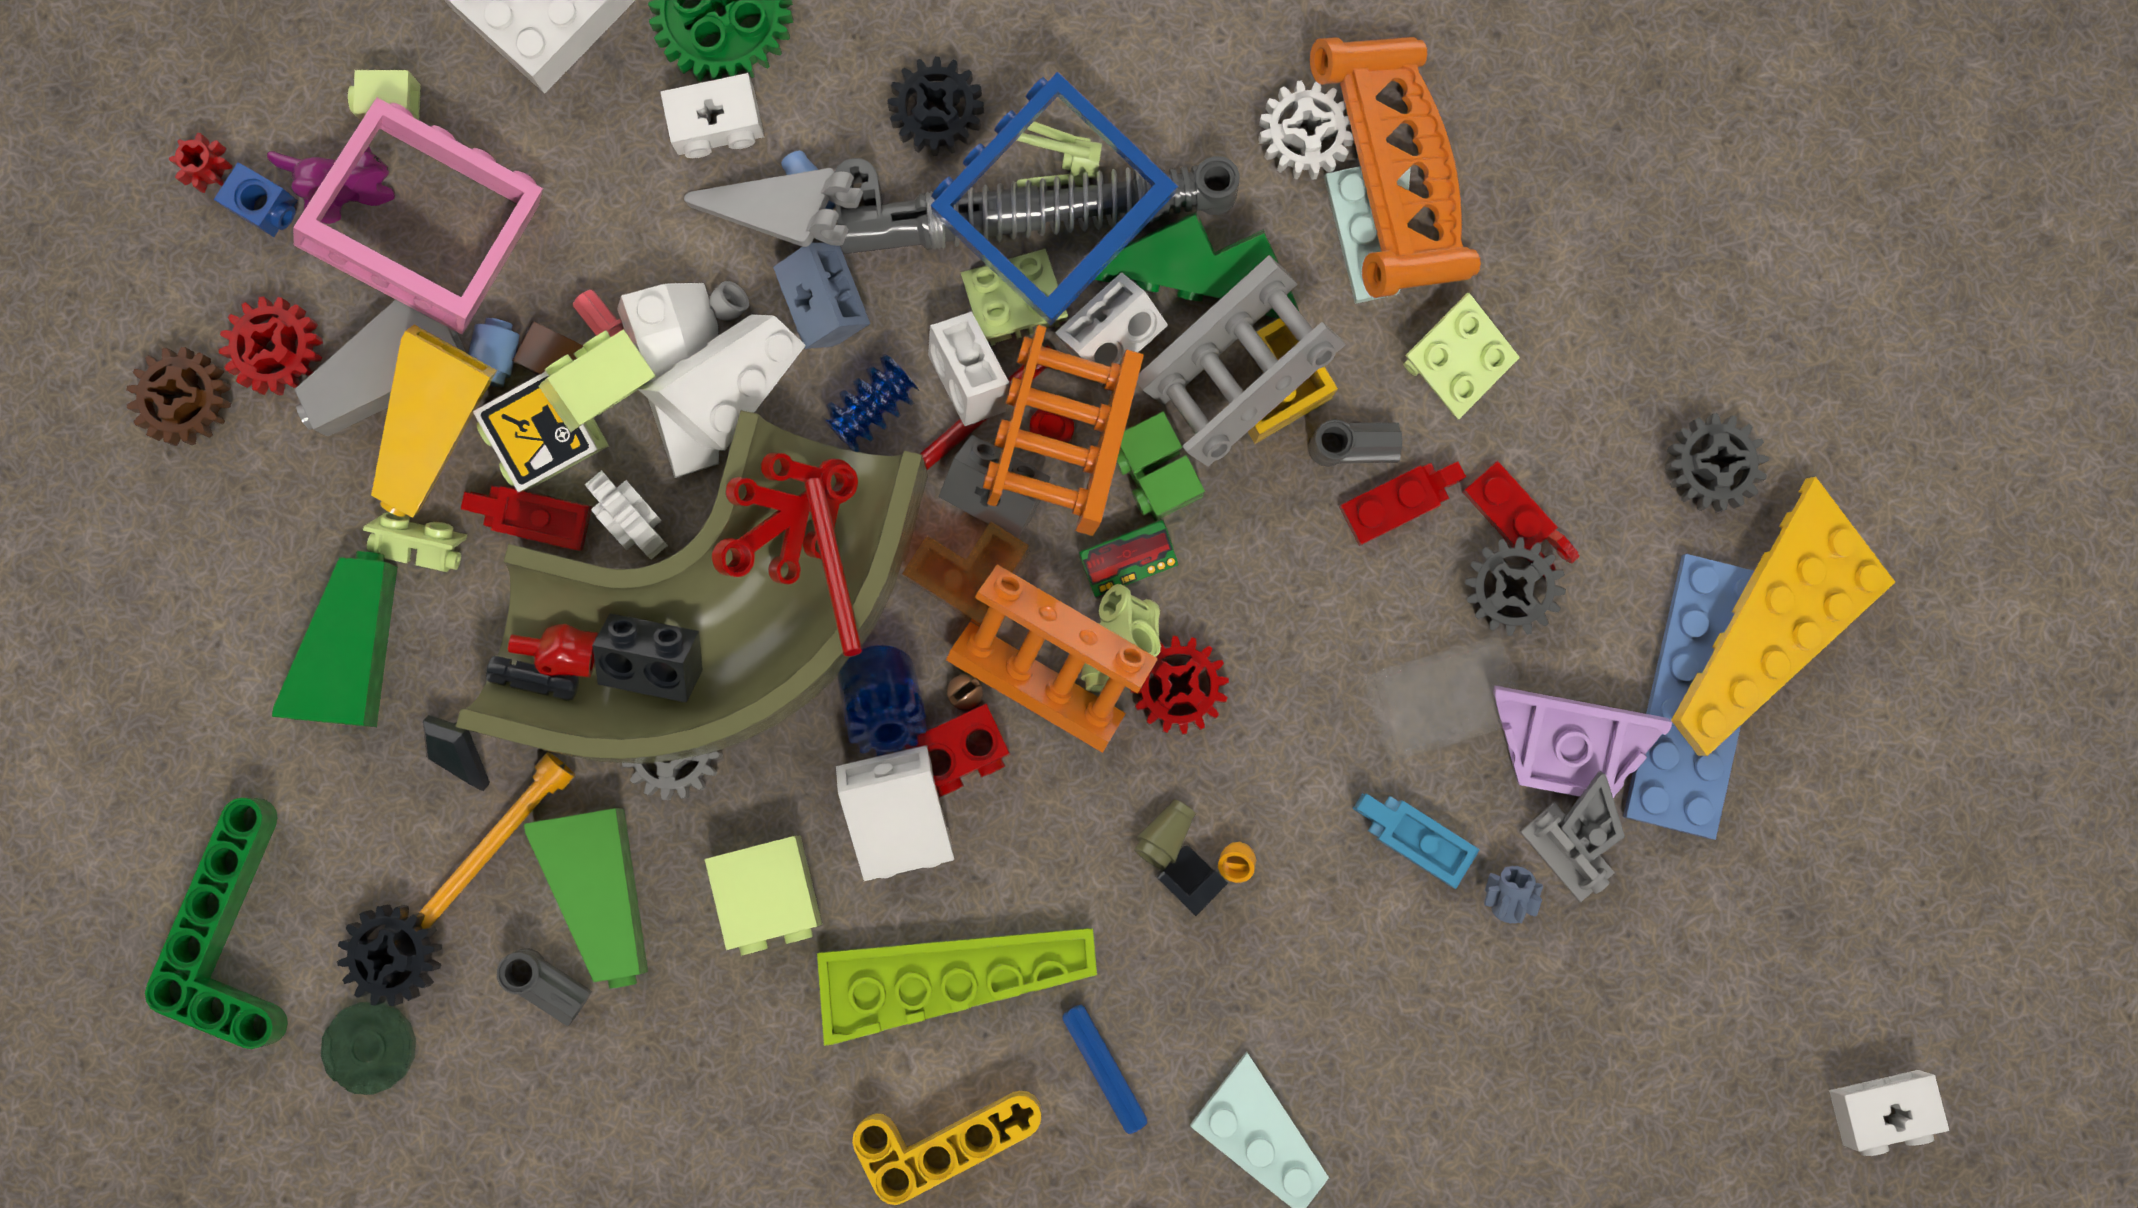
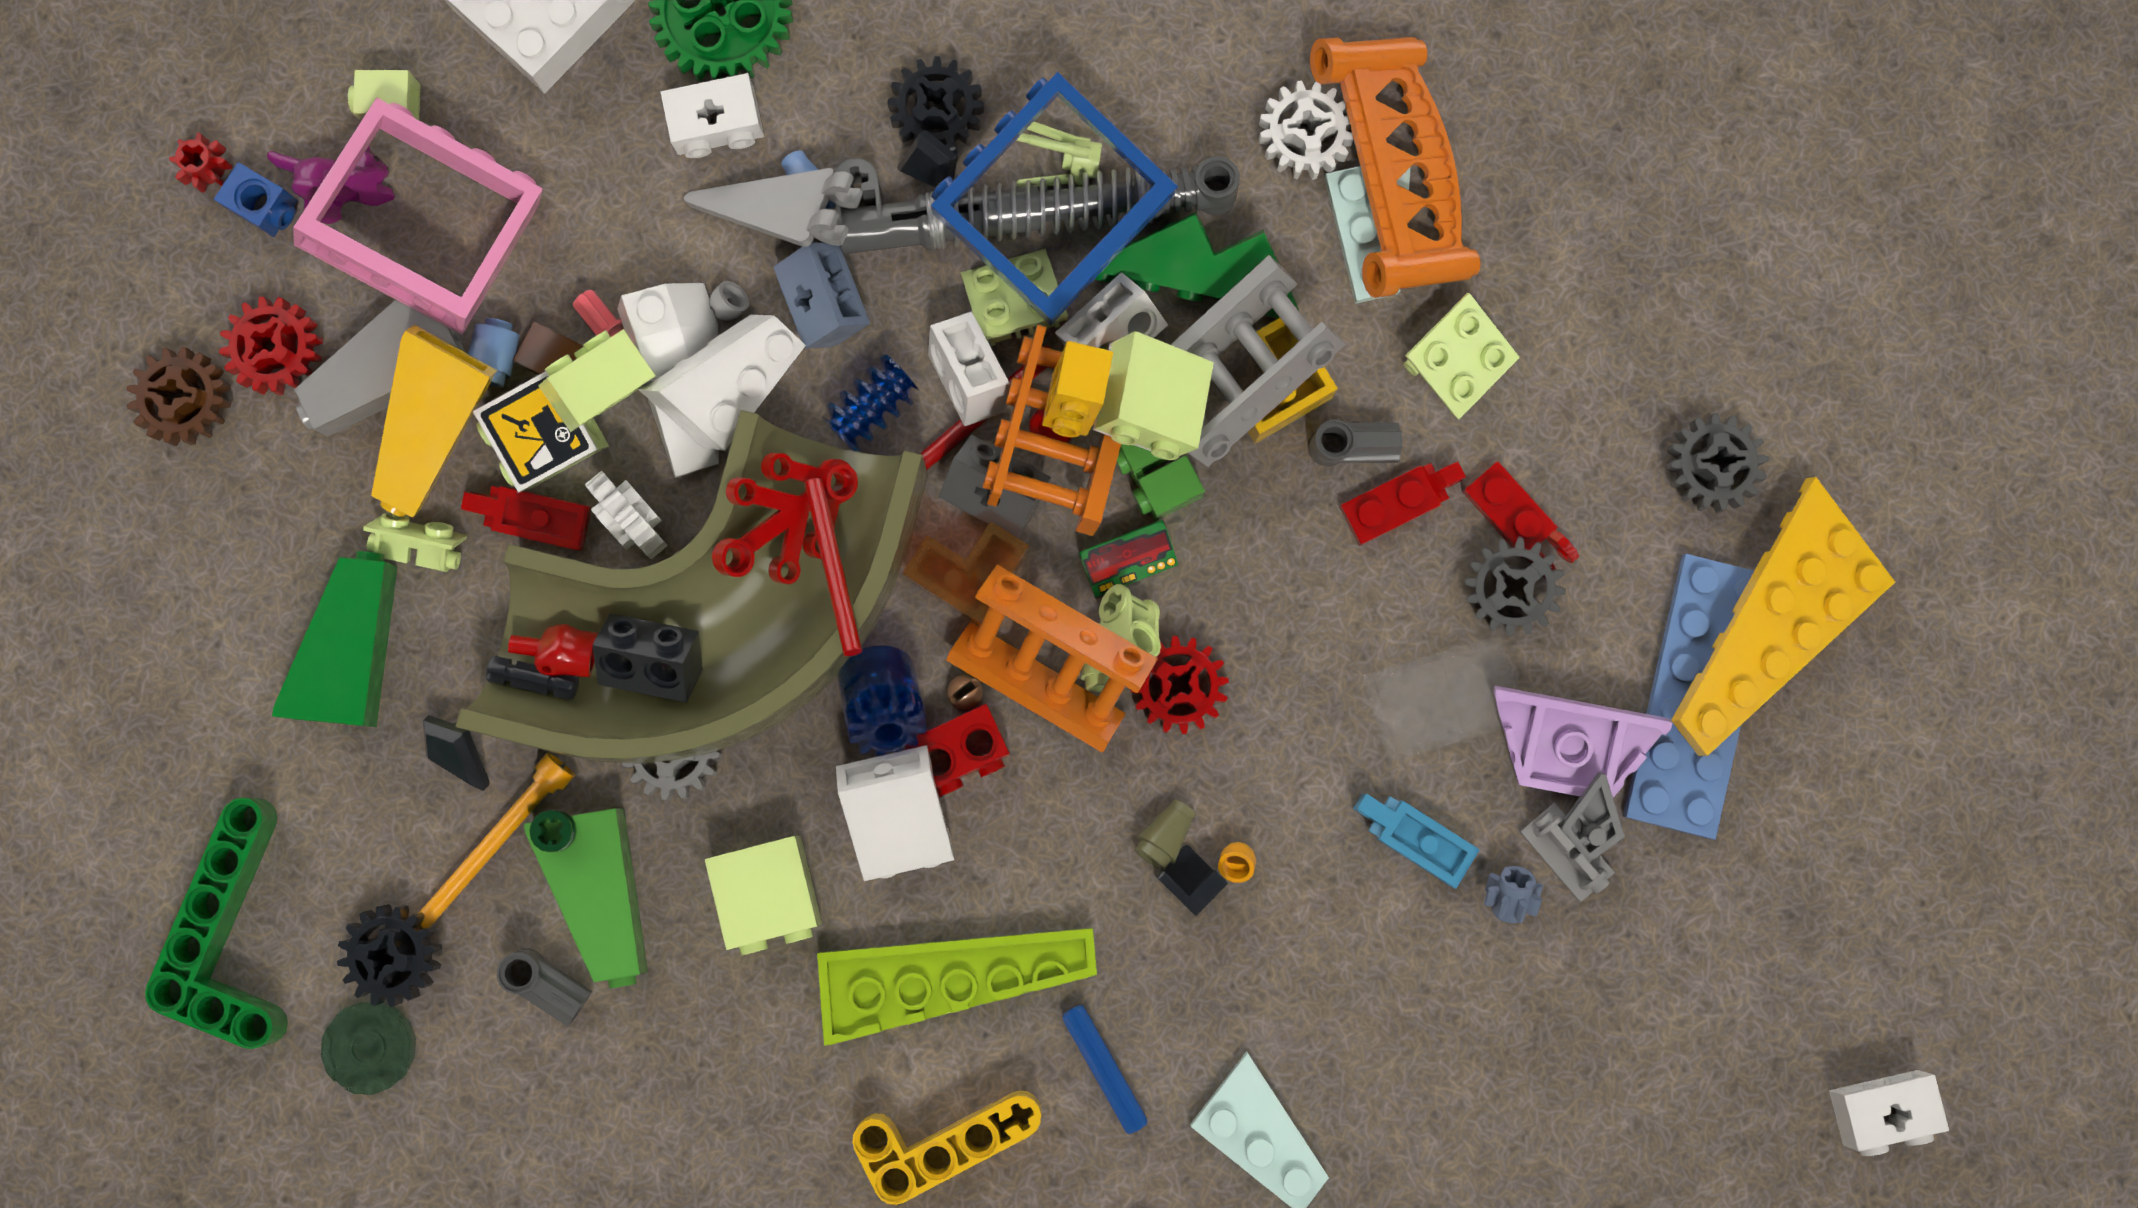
none -> dark green bush [529,810,577,852]
none -> black piece [897,130,958,188]
none -> yellow brick [1042,340,1113,437]
none -> yellowish green piece [1093,331,1214,460]

